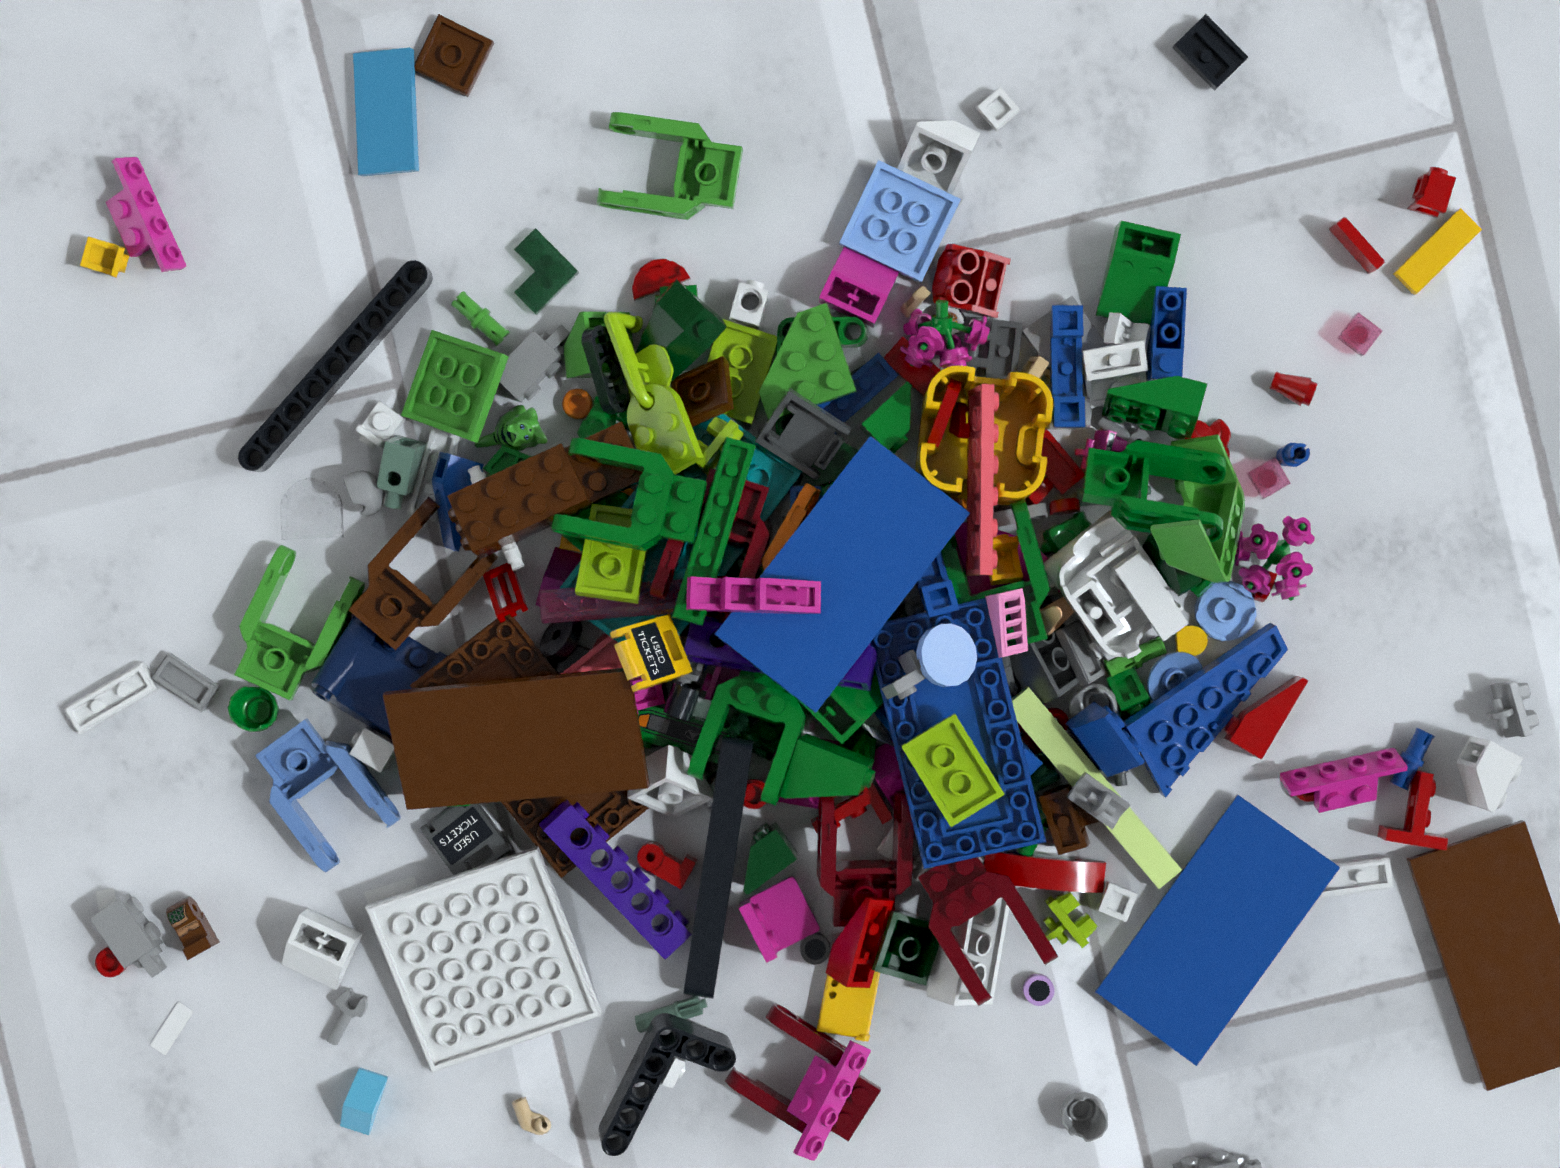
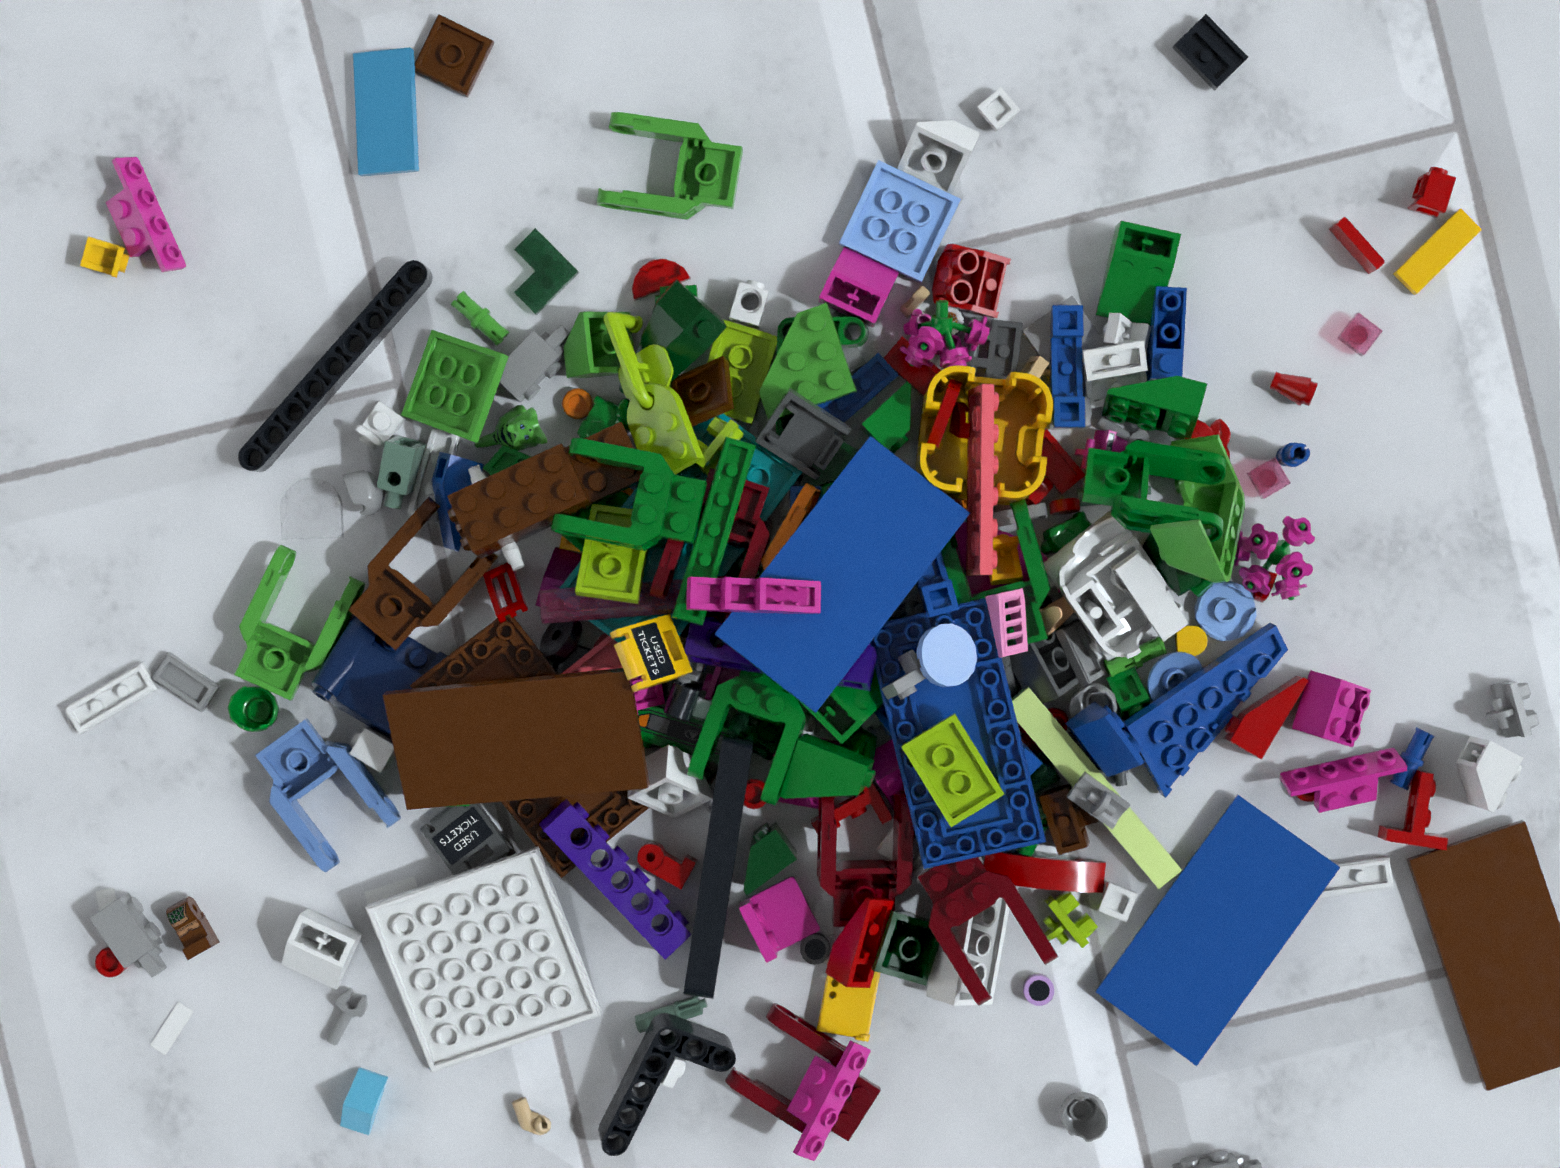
black beam [581,325,630,414] -> none
sticker [863,723,894,747] -> none
none -> dark pink slope [1292,670,1371,747]

